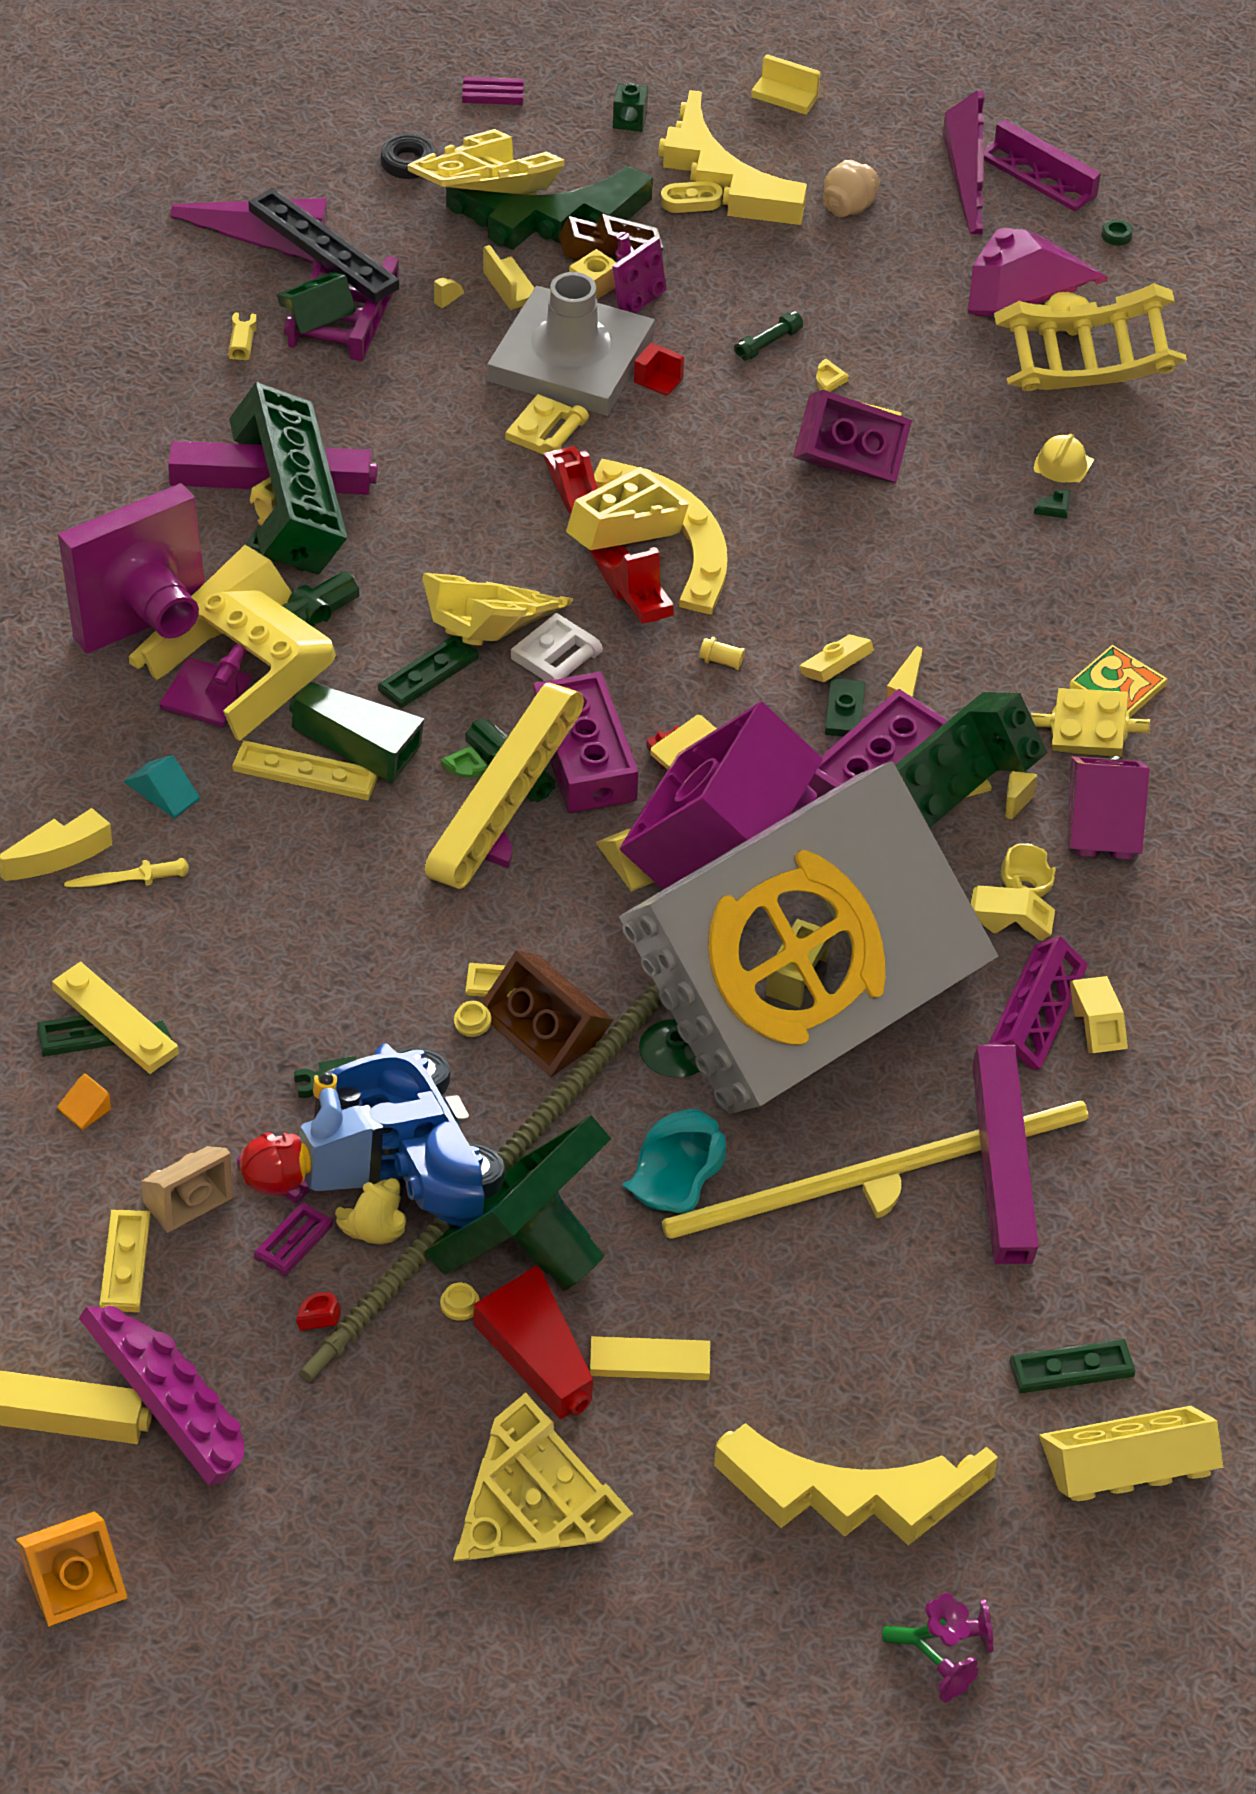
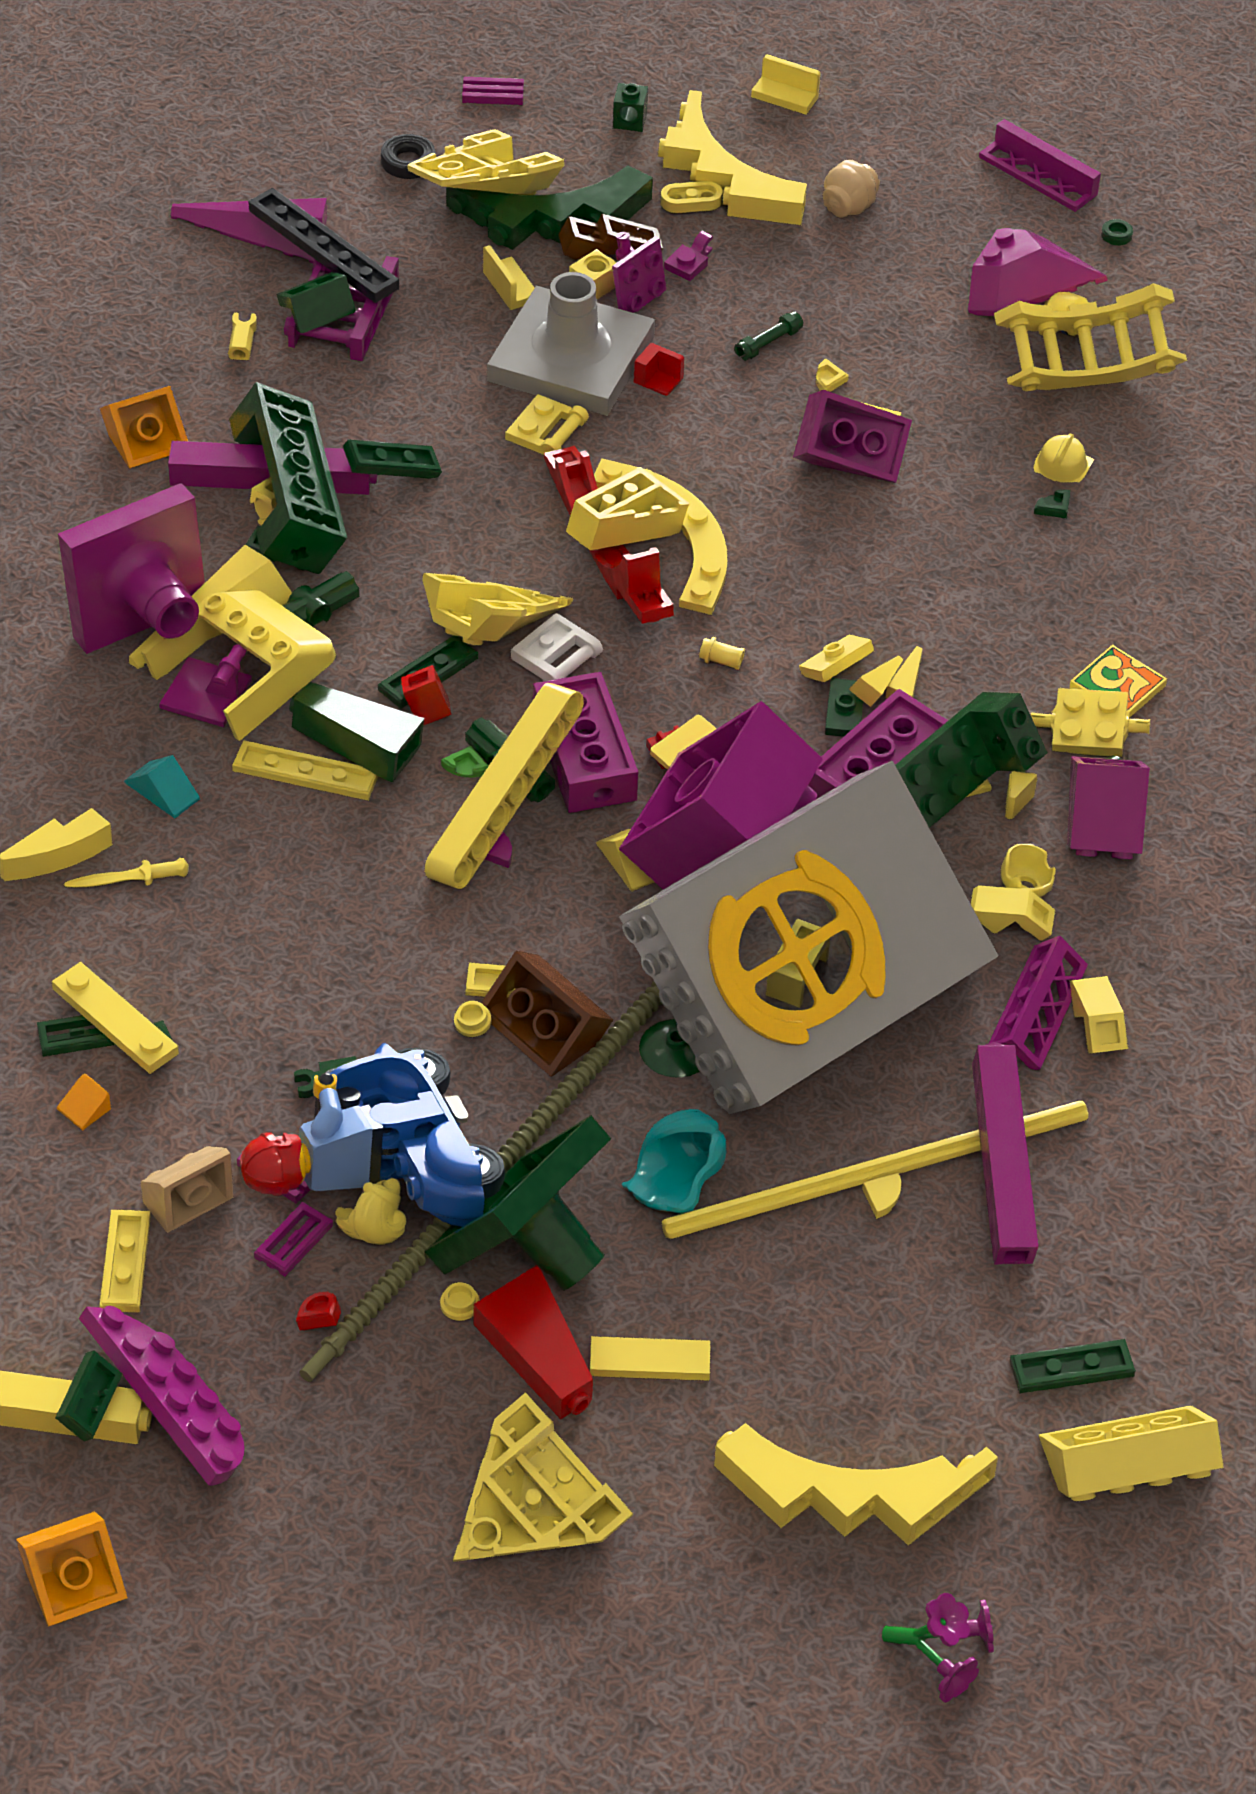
light yellow tile [434,278,464,308] -> none
magenta wedge [943,91,984,234] -> none
none -> dark green plate [55,1350,123,1442]
none -> light orange slope [100,386,188,468]
none -> dark green tile [343,439,442,479]
none -> red panel [401,665,452,725]
none -> magenta plate [664,231,713,281]
none -> light yellow piece [849,656,903,707]

